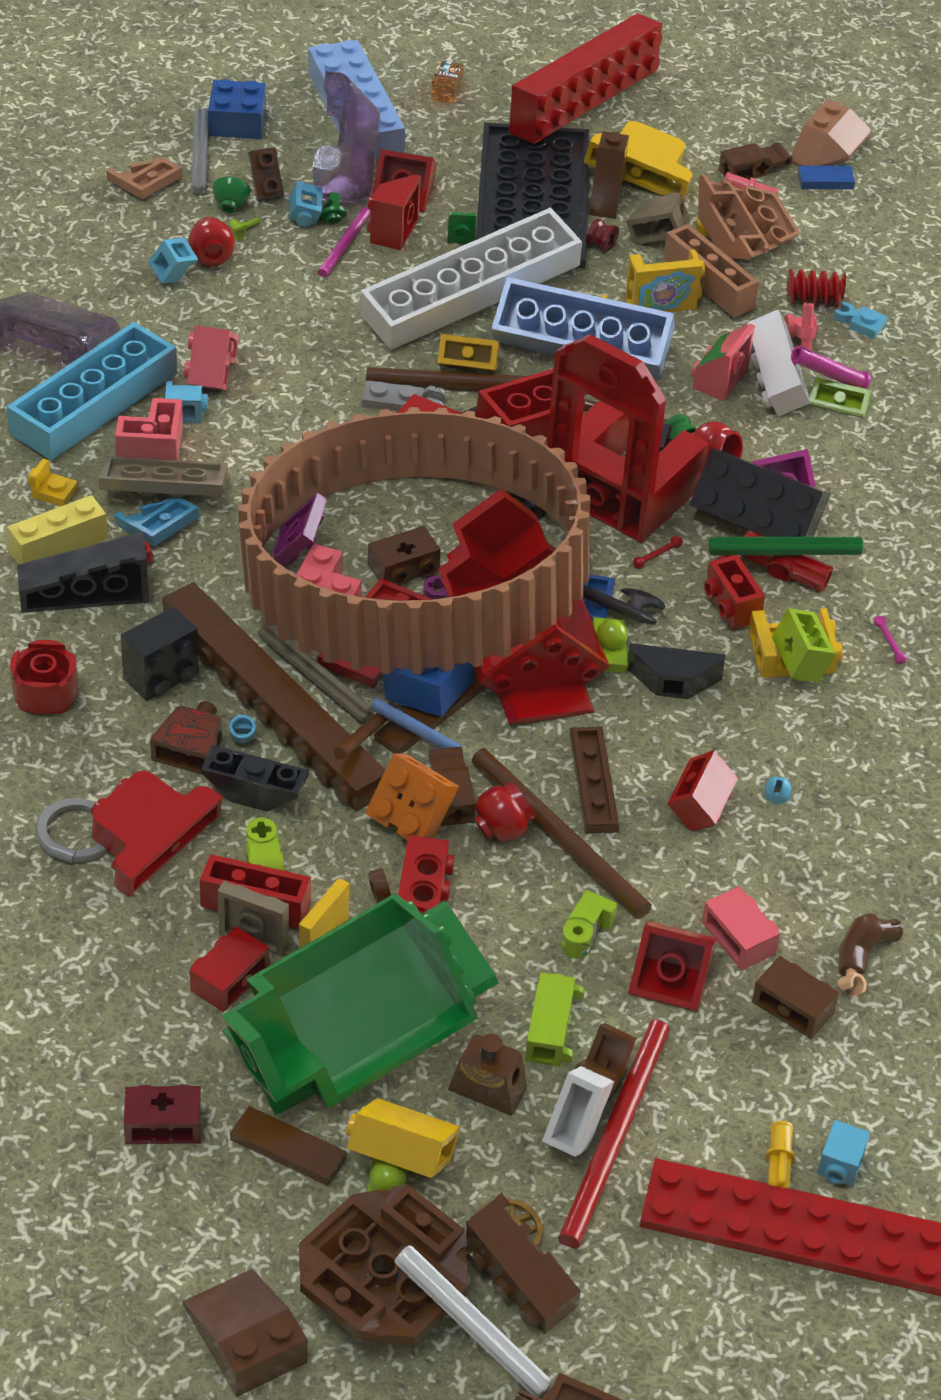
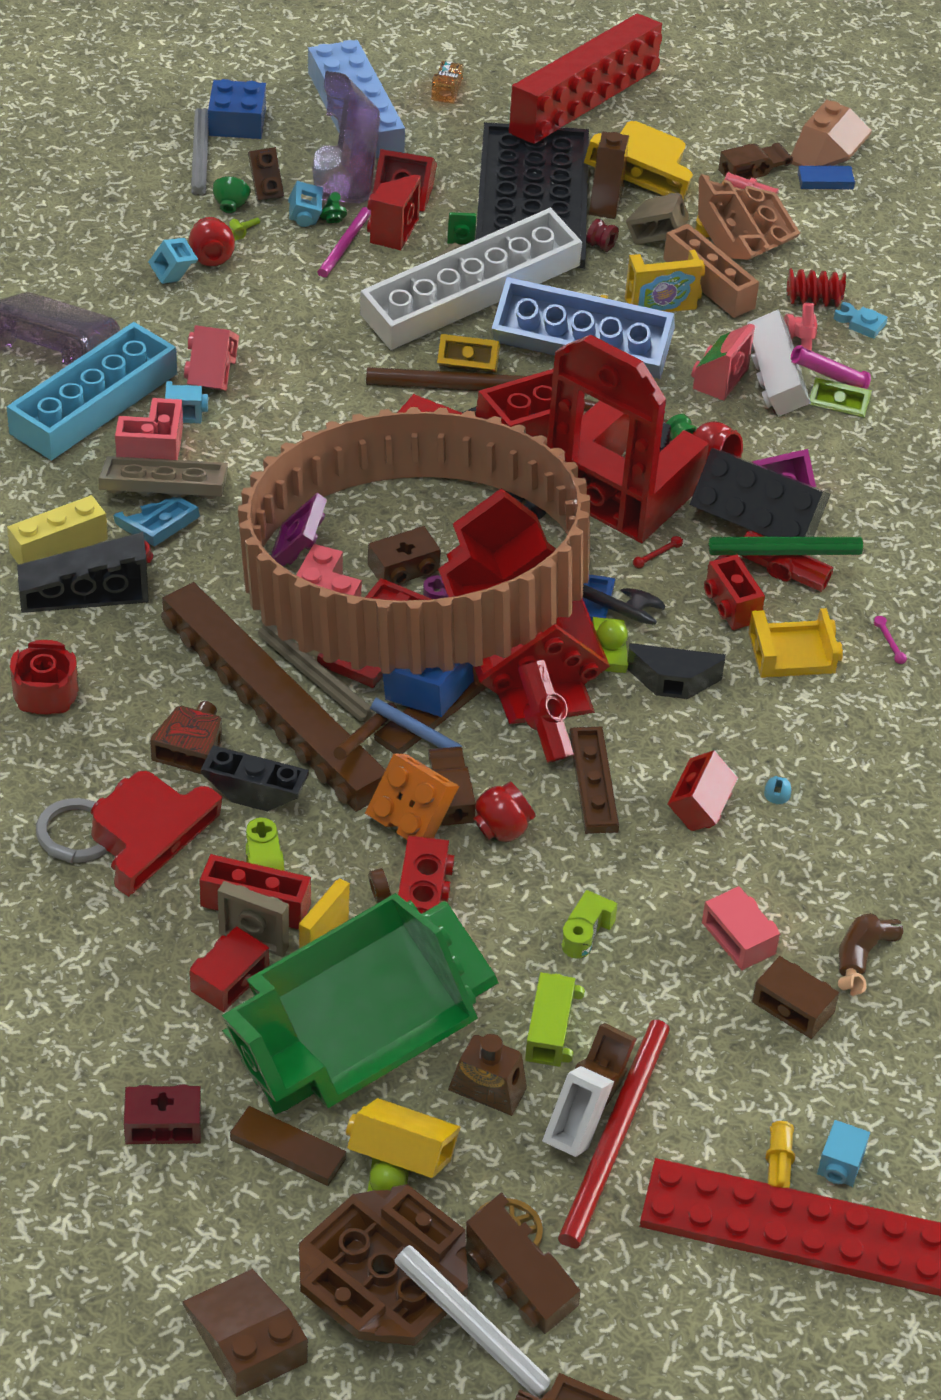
yellow bracket [28,458,78,507] -> none
nougat wing [106,158,182,200] -> none
black brick [120,607,199,701] -> none
medium azure hinge [229,715,256,744] -> none
light grey hinge [362,381,447,412] -> none
reddish brown piece [471,748,652,919] -> none
red slope [628,921,717,1011] -> none
lime brick [772,608,836,683] -> none
none -> red piece [518,660,574,763]

